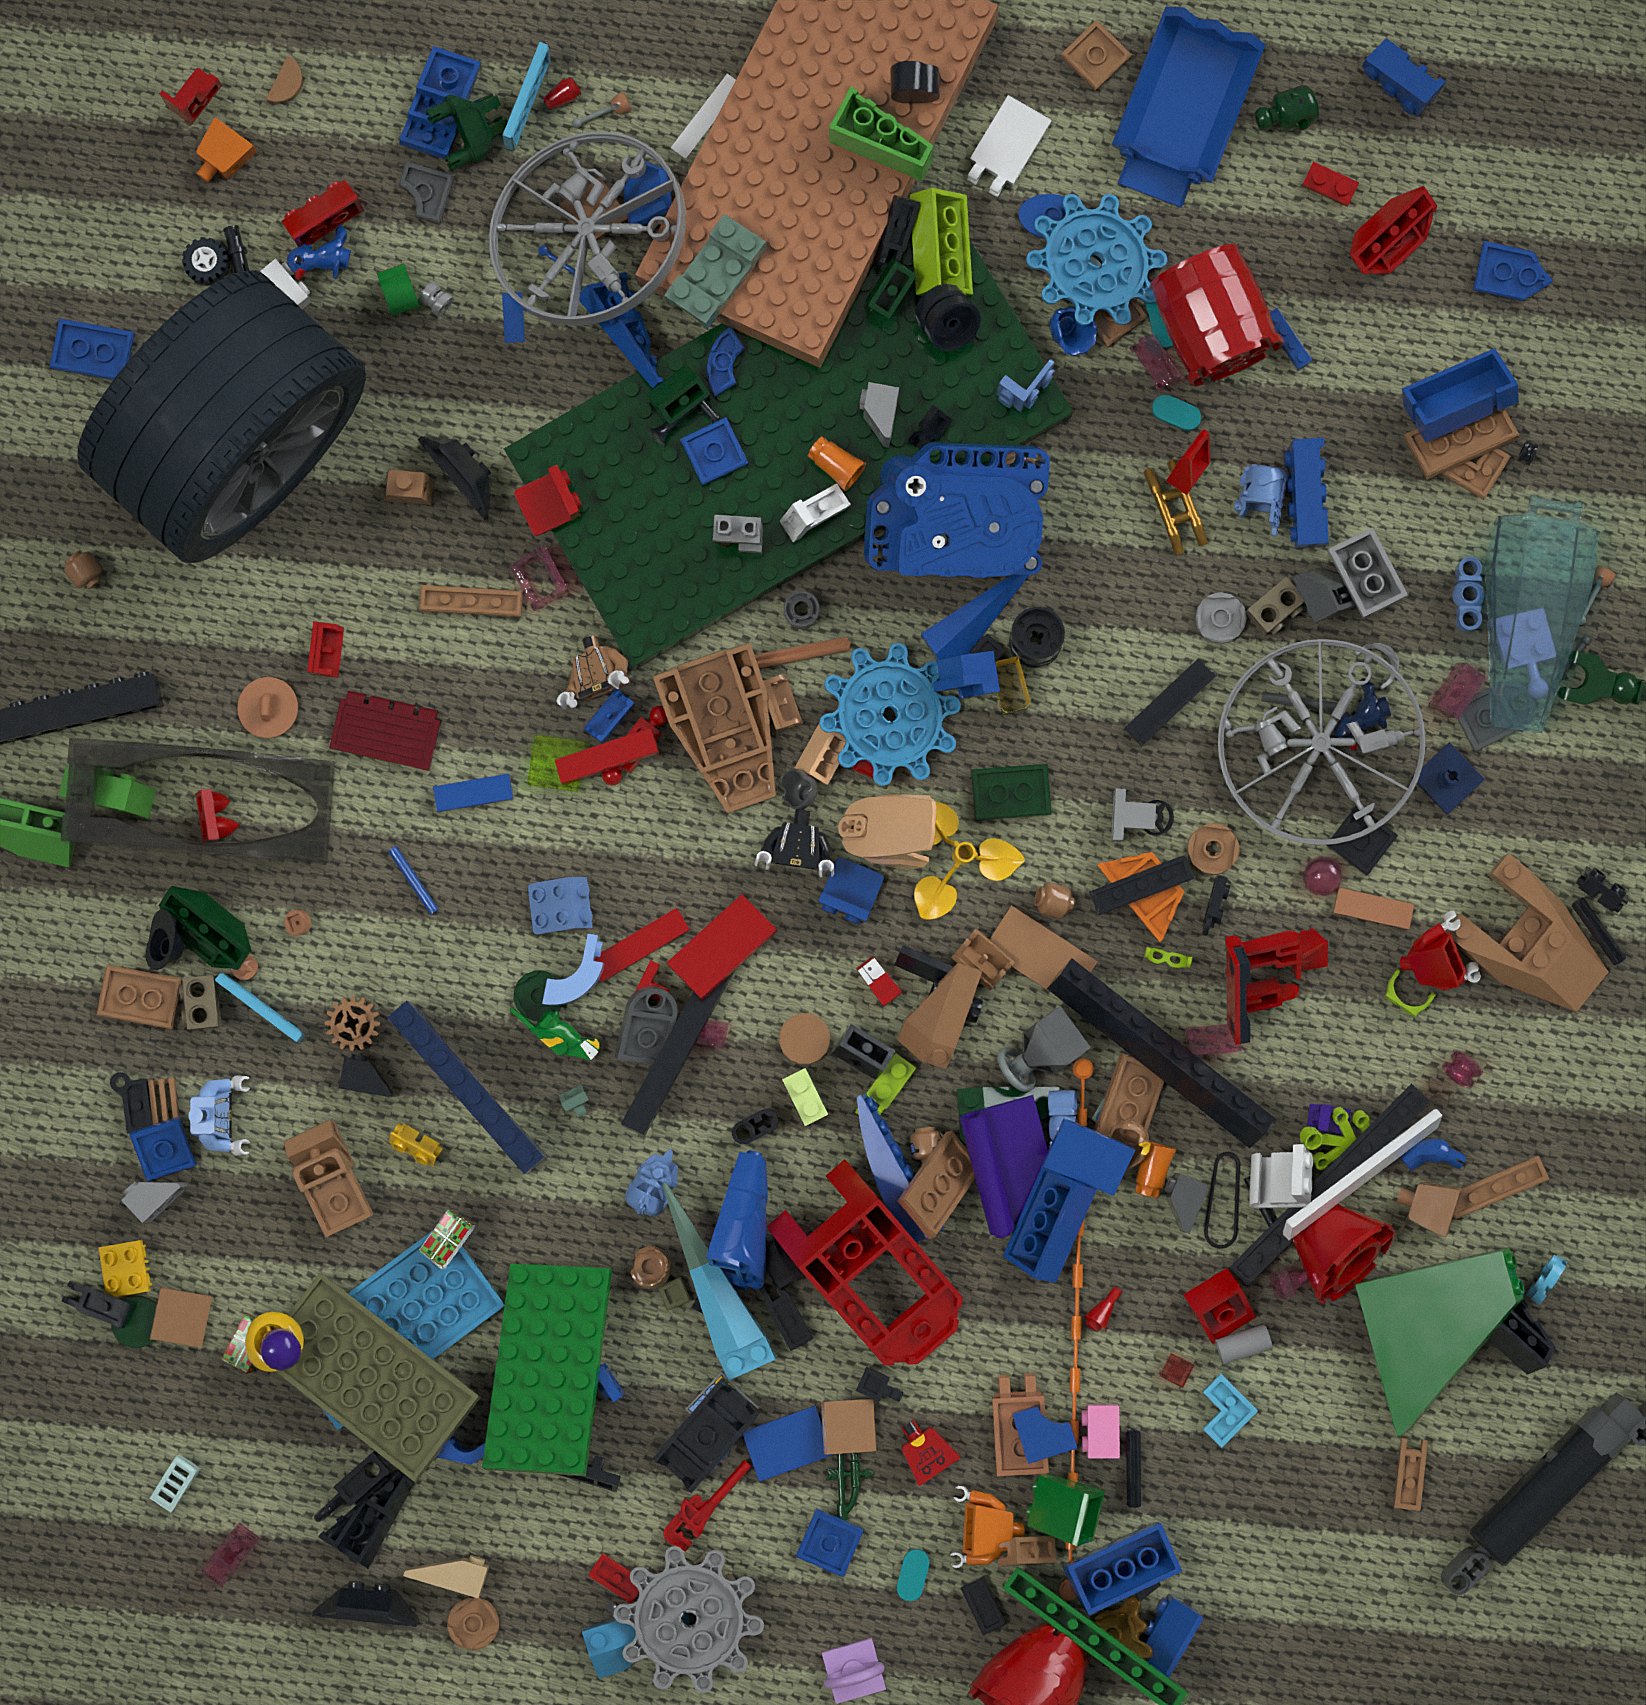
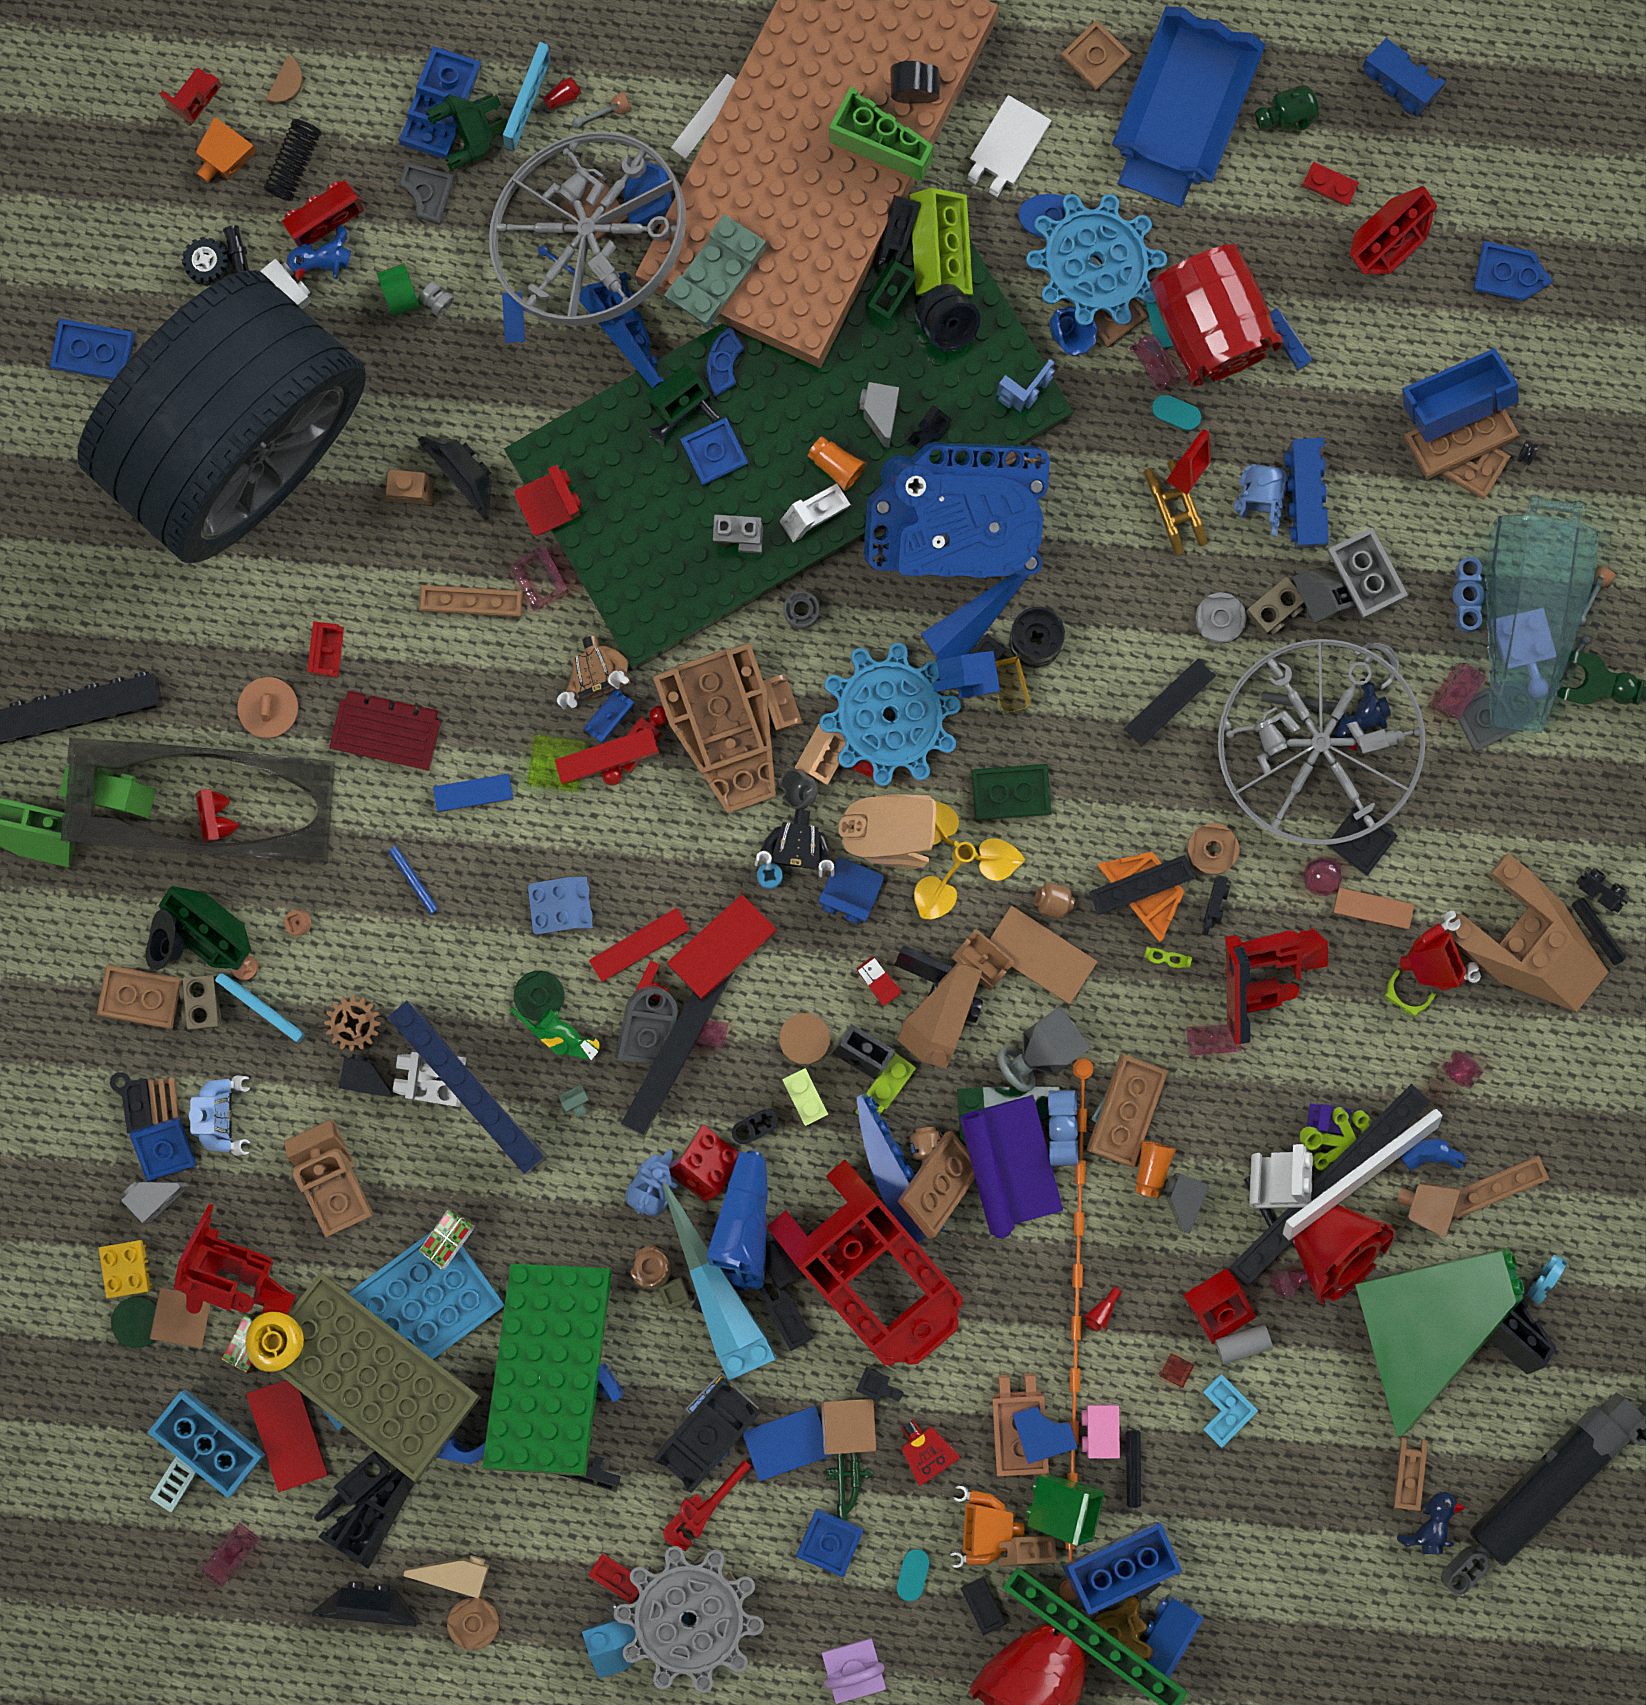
black hinge [62,1281,134,1329] -> none
medium nougat head [64,550,102,589] -> none
dark purple hair [260,1328,301,1371] -> none
yellow hinge [388,1123,443,1167] -> none
light blue arch [542,934,605,1006] -> none
nougat axle [754,637,851,668] -> none
blue slope [1003,1165,1097,1283] -> none
blue tile [1042,1118,1135,1196] -> none
black brick [1047,958,1275,1149] -> none
medium nougat hair [1108,1119,1151,1170] -> none
light grey piece [1111,789,1174,842] -> none
black piece [1204,1152,1240,1249] -> none
dark blue tile [1411,742,1485,815] -> none
none -> dark azure brick [147,1389,266,1498]
none -> red container [174,1204,296,1315]
none -> red tile [246,1380,329,1493]
none -> black piece [263,119,322,201]
none -> white hips [393,1052,466,1107]
none -> red bracket [669,1125,739,1203]
none -> dark azure wheel [757,863,782,889]
none -> dark blue animal [1397,1492,1465,1554]

